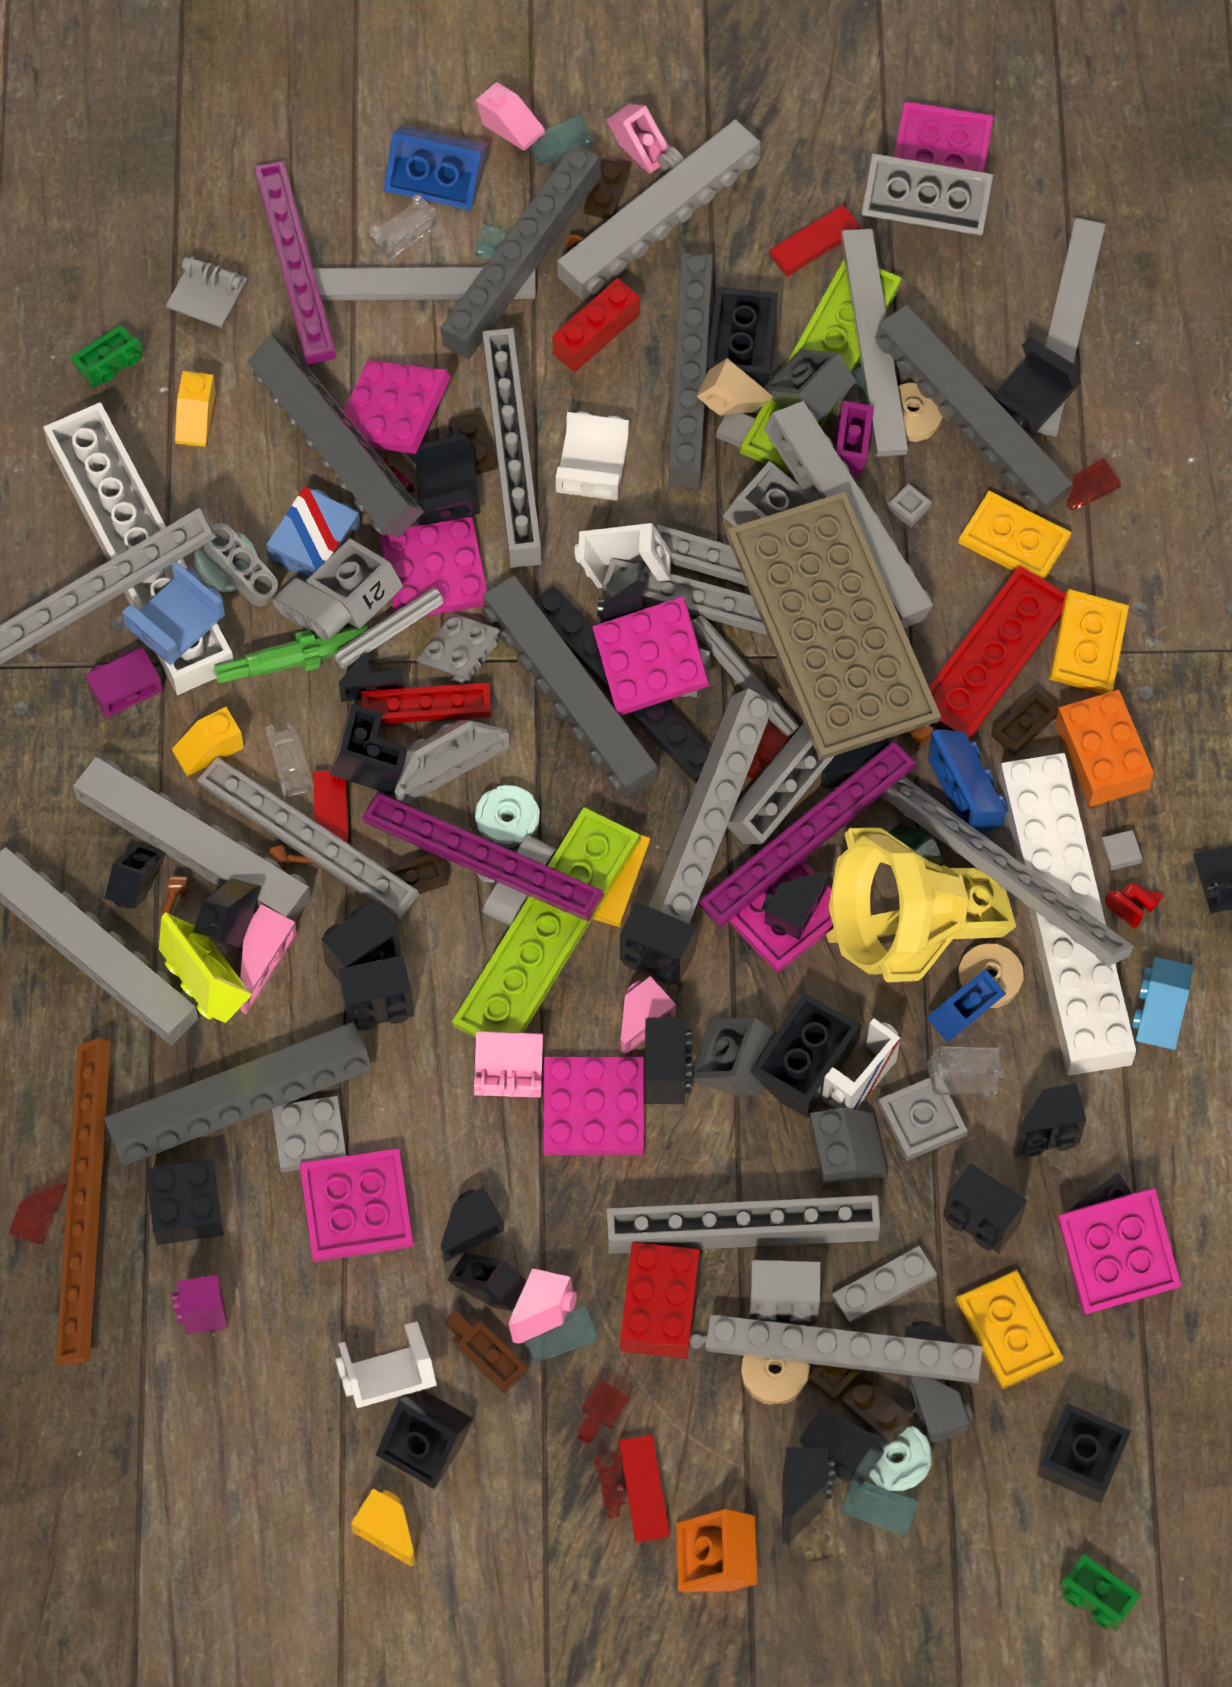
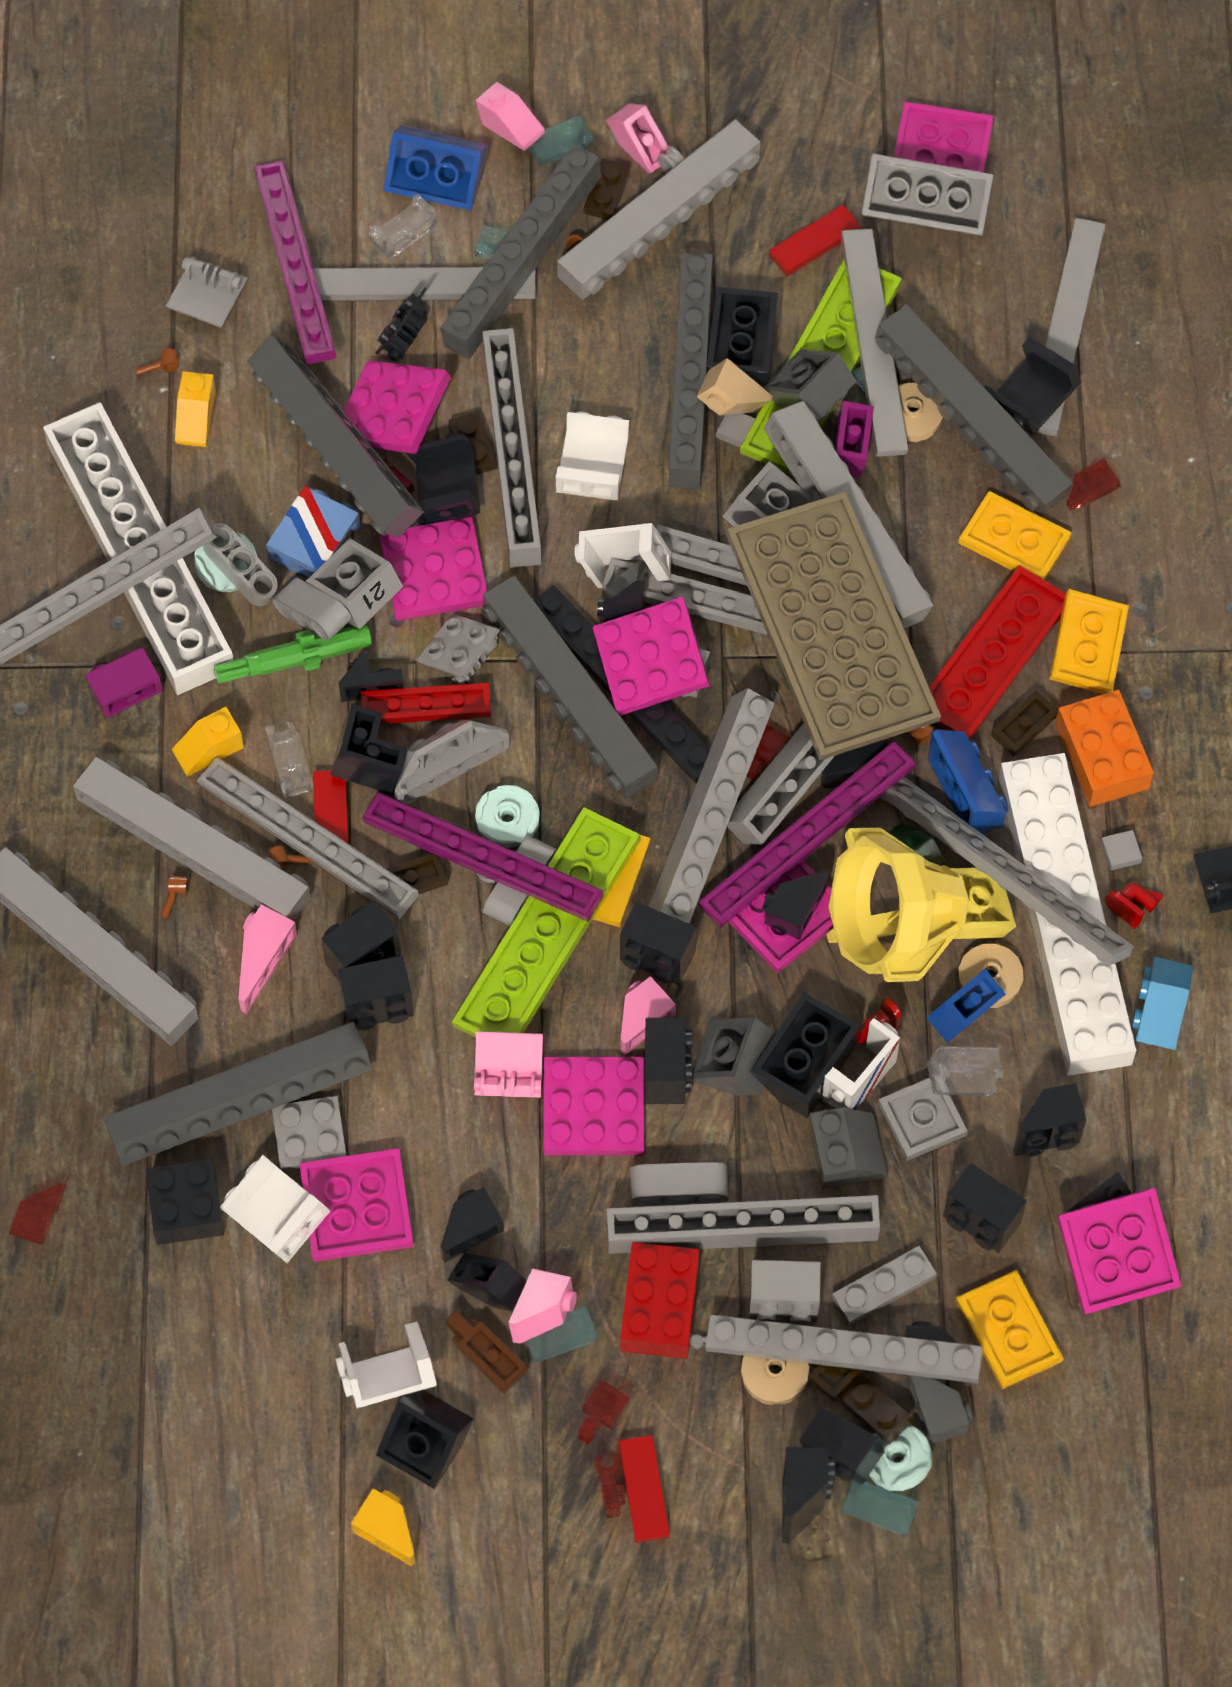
dark orange plate [56,1038,111,1367] -> none
green bracket [70,325,143,389] -> none
black slope [105,843,166,909] -> none
medium blue panel [122,562,225,666] -> none
neon yellow slope [159,912,252,1023] -> none
magenta brick [172,1275,227,1334] -> none
black slope [193,878,261,949] -> none
light grey axle [334,588,444,668] -> none
red brick [552,278,640,373] -> none
orange slope [676,1509,757,1592] -> none
light grey axle [692,615,799,738] -> none
light grey tile [887,483,932,527] -> none
black brick [1037,1403,1131,1503] -> none
green bracket [1059,1554,1141,1631] -> none
none -> dark orange hand [136,348,179,376]
none -> white panel [220,1155,330,1263]
none -> black hinge [375,287,428,362]
none -> light grey beam [630,1162,729,1206]
none -> red piece [858,998,902,1045]

